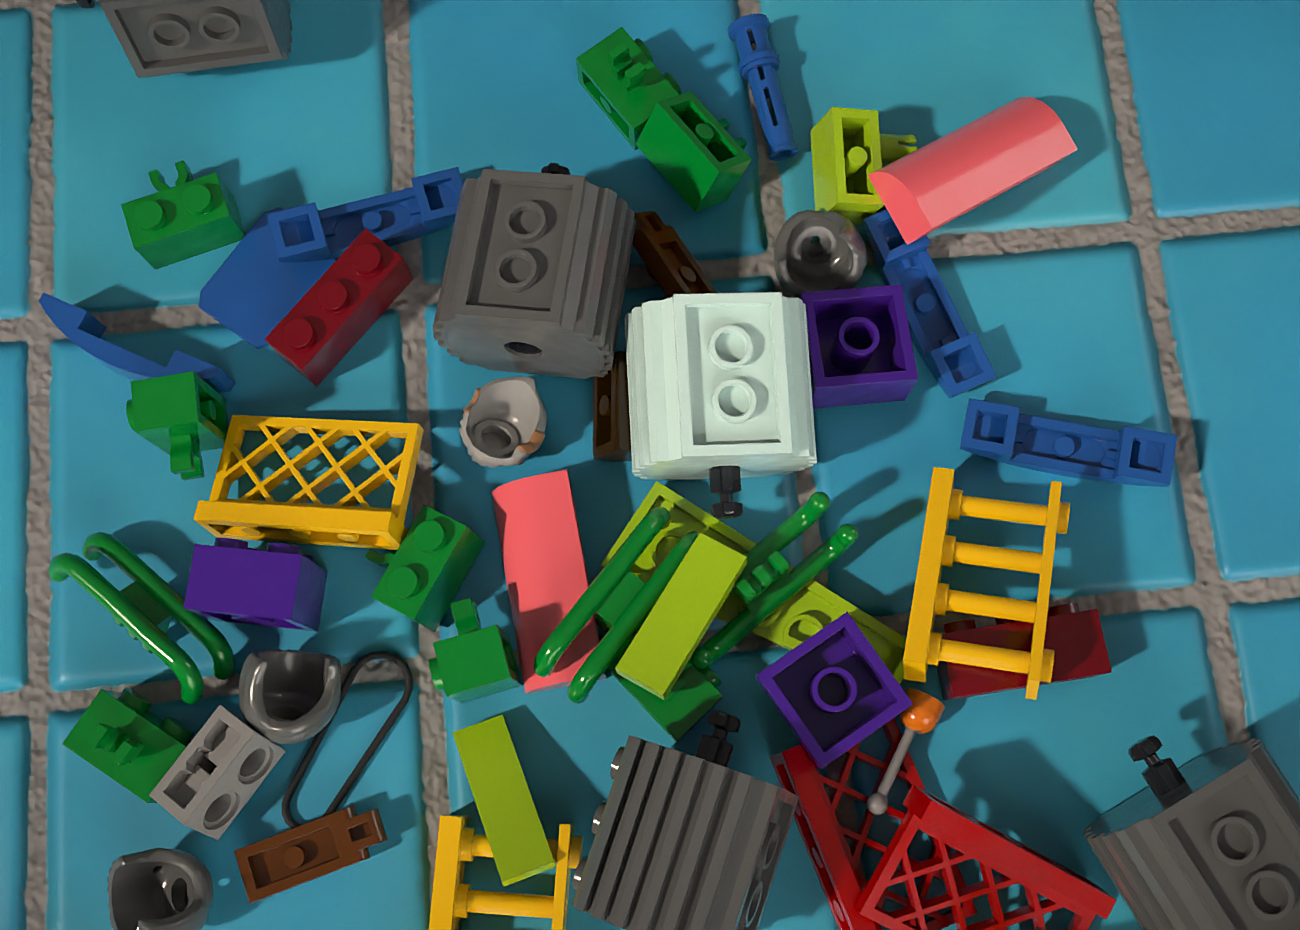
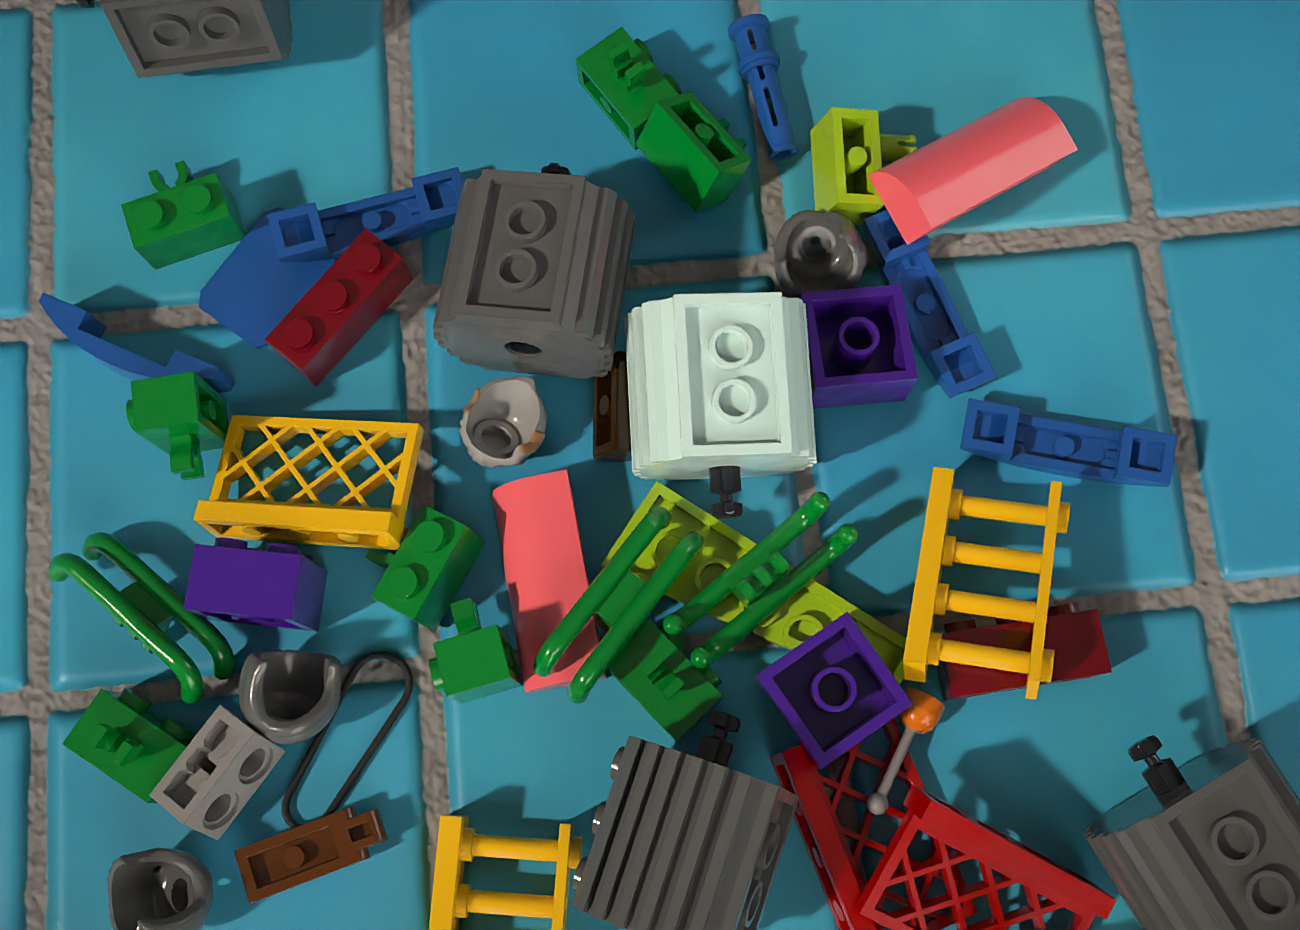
lime tile [452,714,556,887] -> none
lime tile [615,532,747,700] -> none
reddish brown hinge [633,211,717,298] -> none

